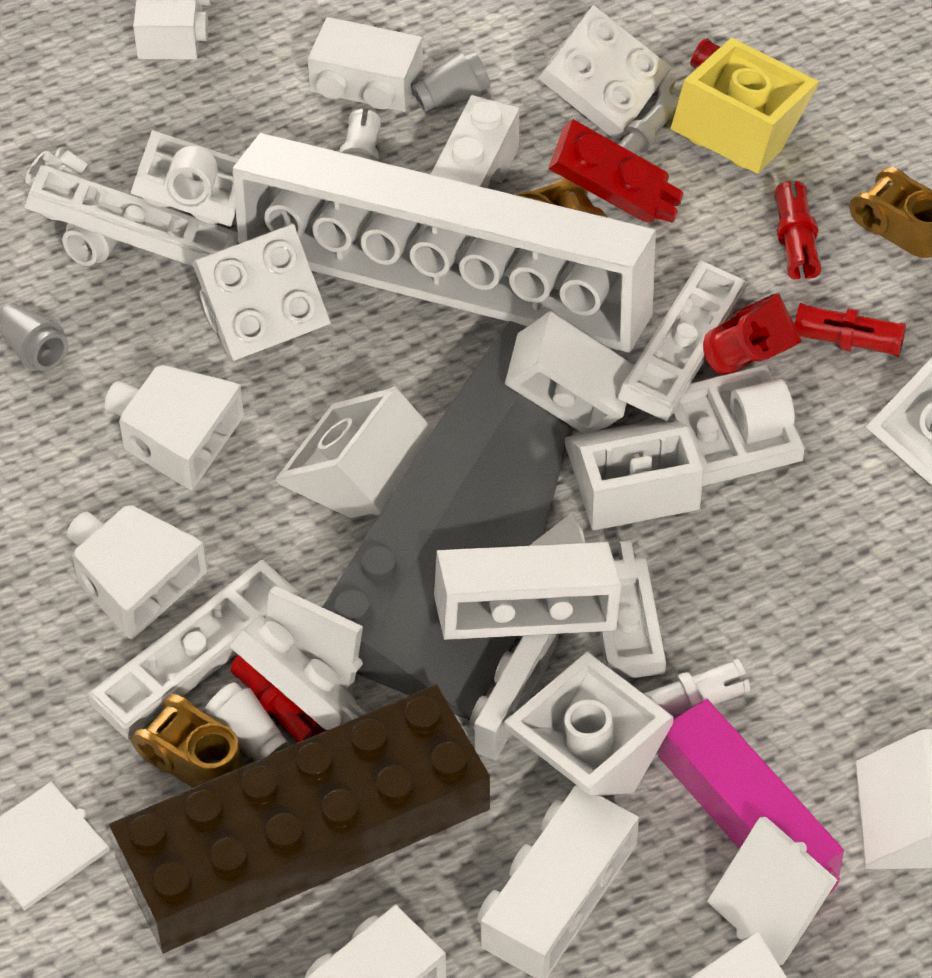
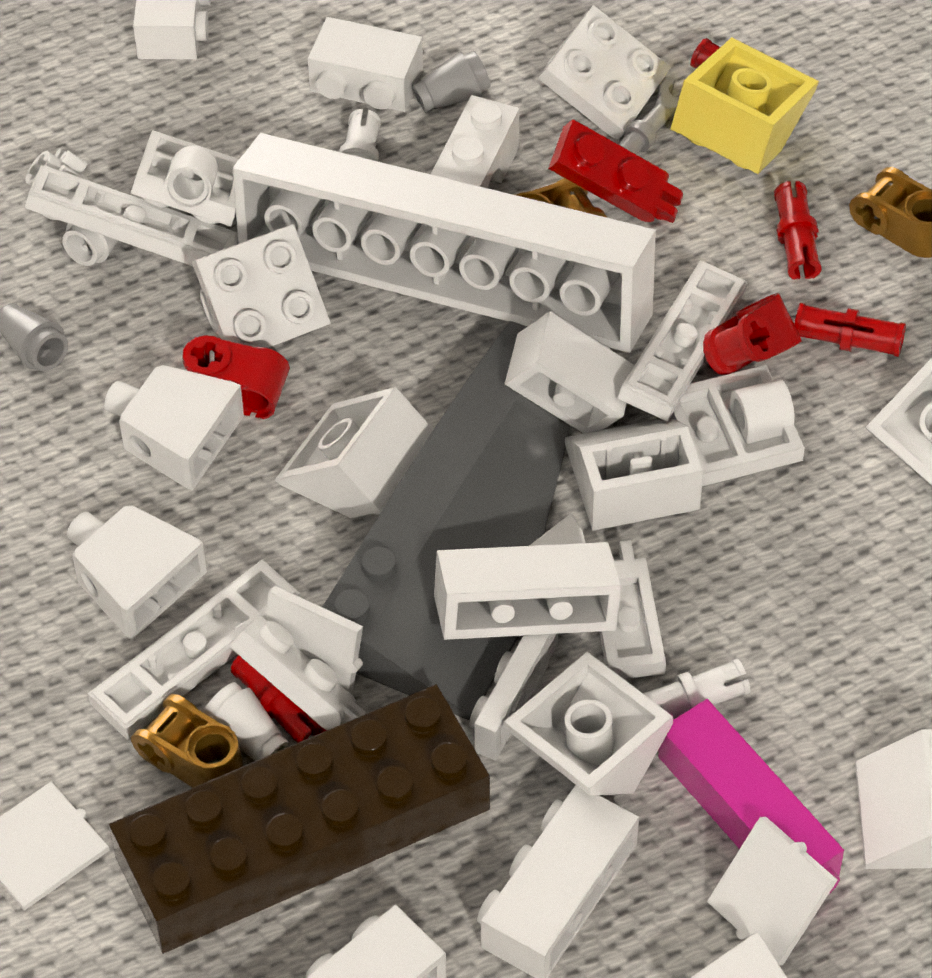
none -> red piece [182,335,290,419]

